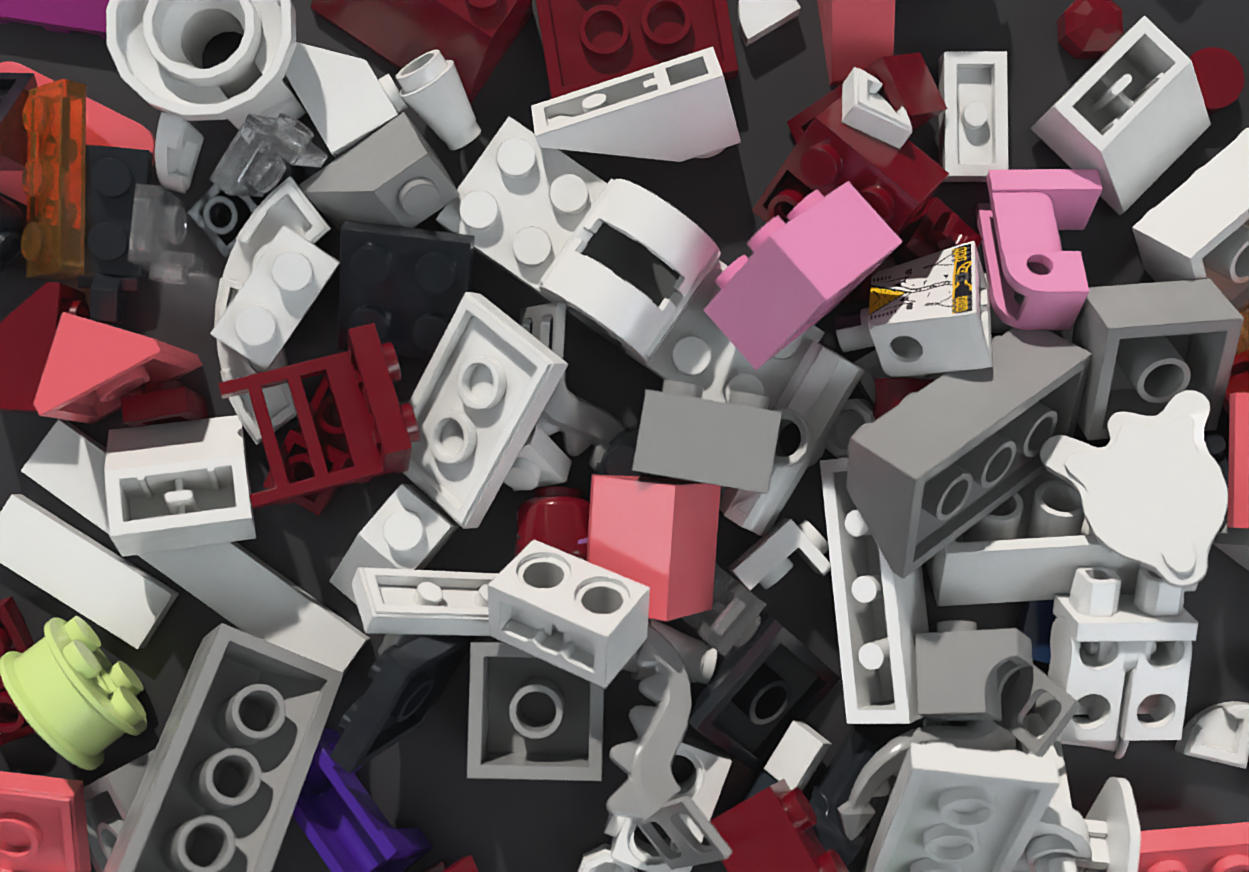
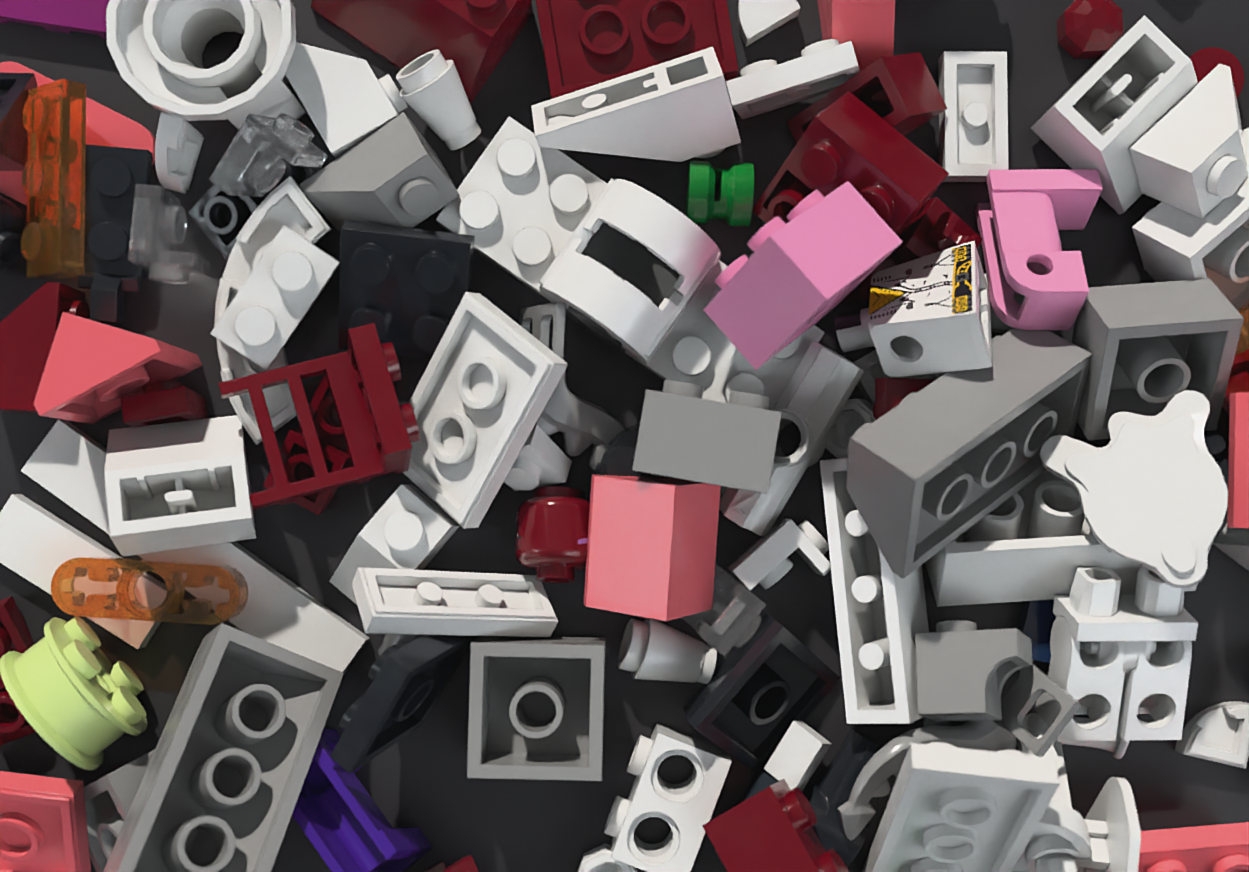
white brick [488,540,650,688] -> none
light grey piece [606,625,733,870] -> none
white tile [842,67,912,149] -> none
none -> clear orange beam [51,556,249,625]
none -> green wheel [686,160,754,227]
none -> white plate [726,39,860,120]
none -> white slope [1129,63,1248,219]

